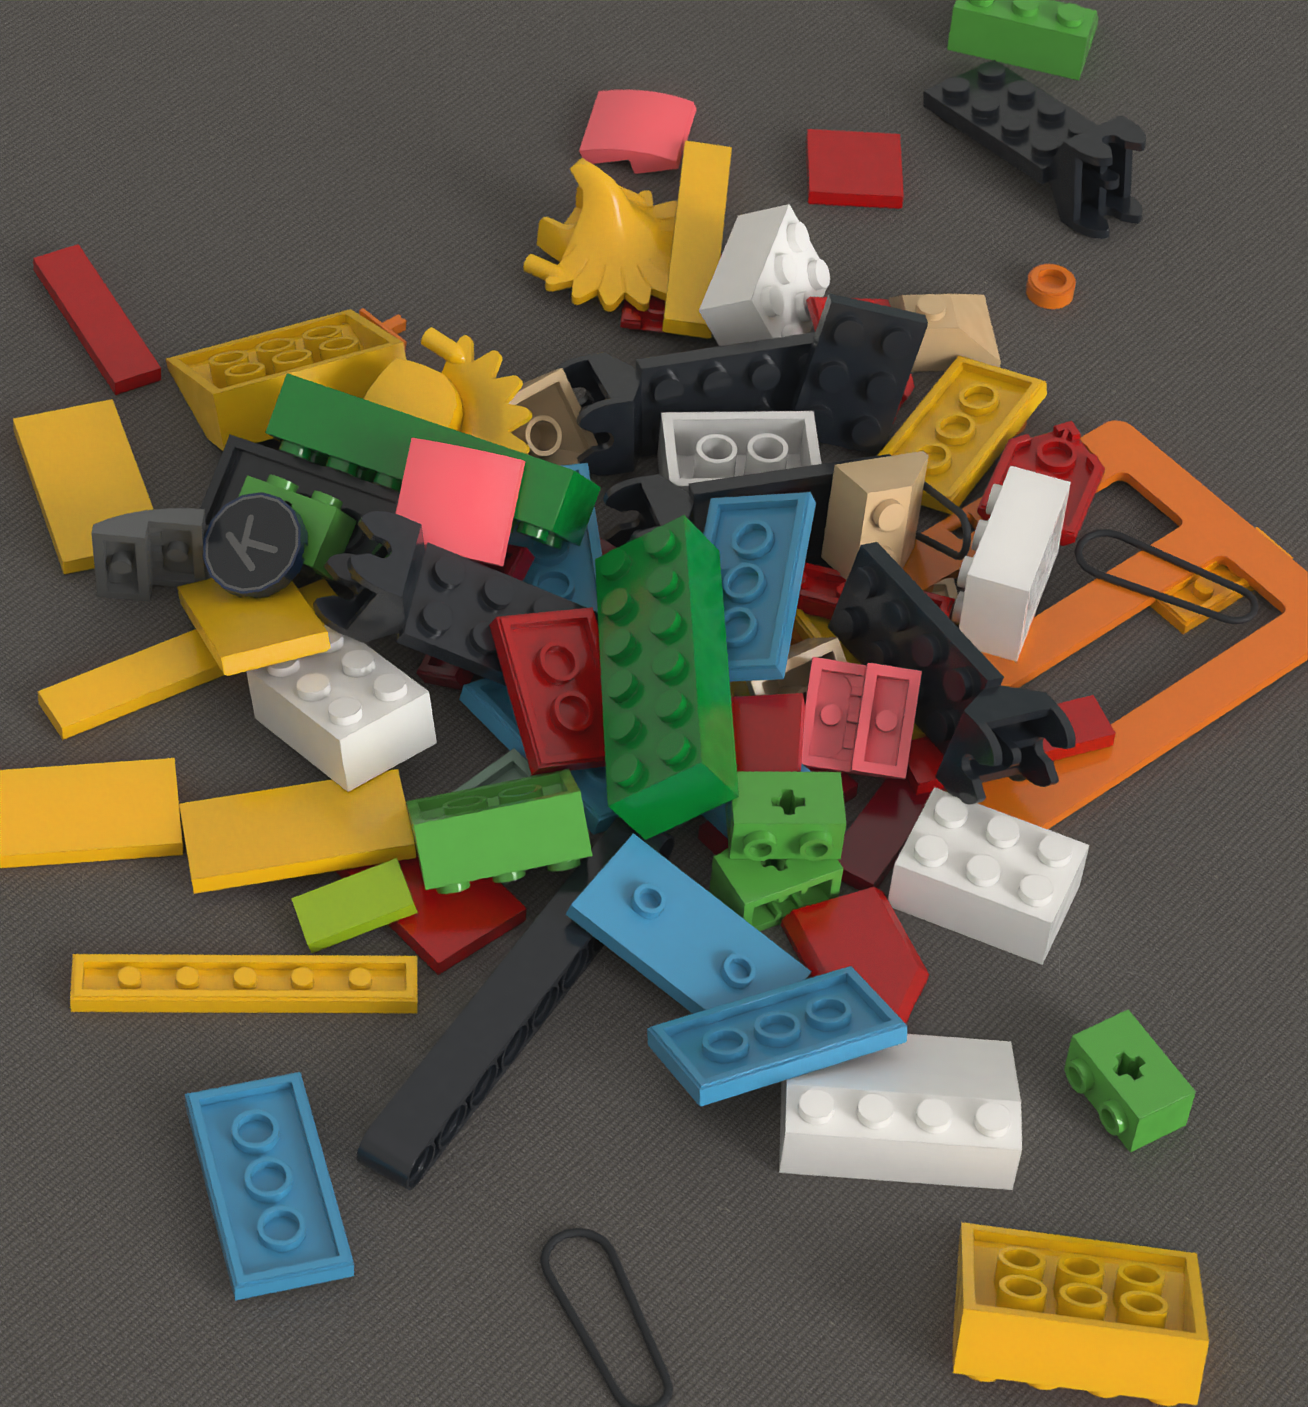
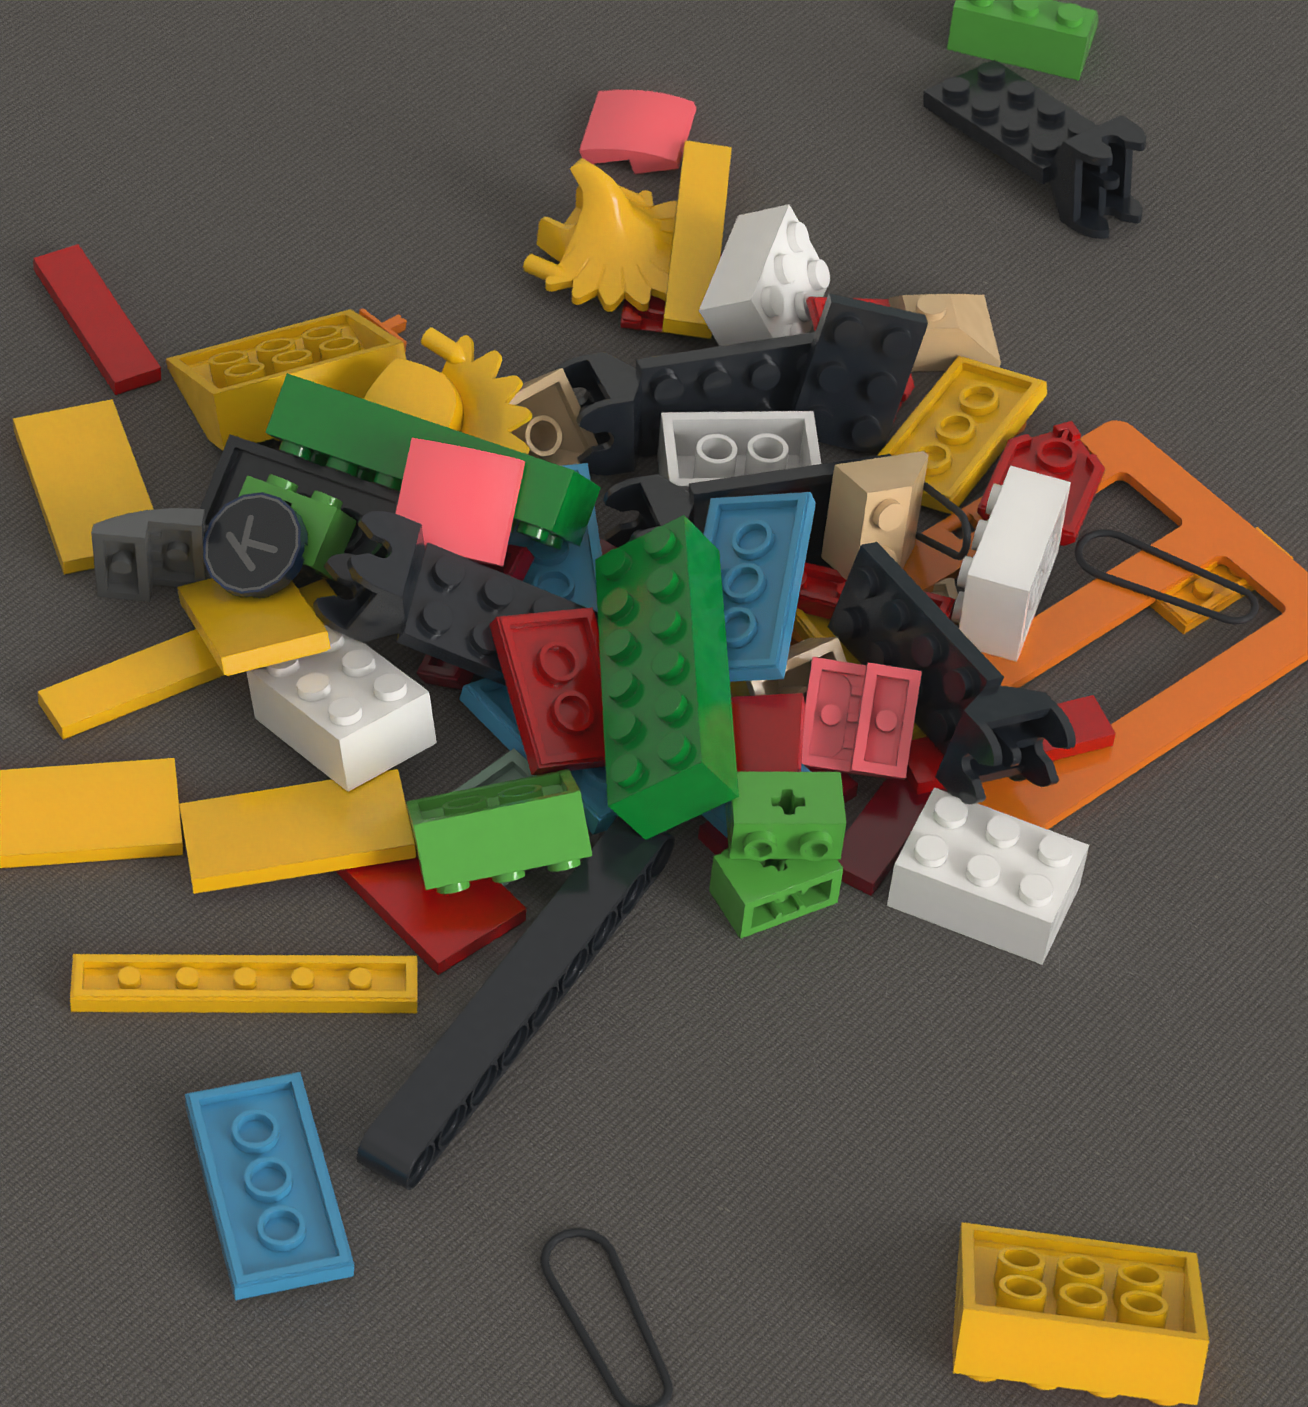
lime tile [291,858,418,953] -> none
dark azure plate [566,833,811,1014] -> none
dark azure plate [647,966,907,1107] -> none
white slope [779,1034,1022,1190] -> none
red tile [781,887,929,1025] -> none
red tile [806,129,904,209] -> none
orange tile [1026,264,1076,309] -> none
bright green brick [1064,1009,1196,1152] -> none

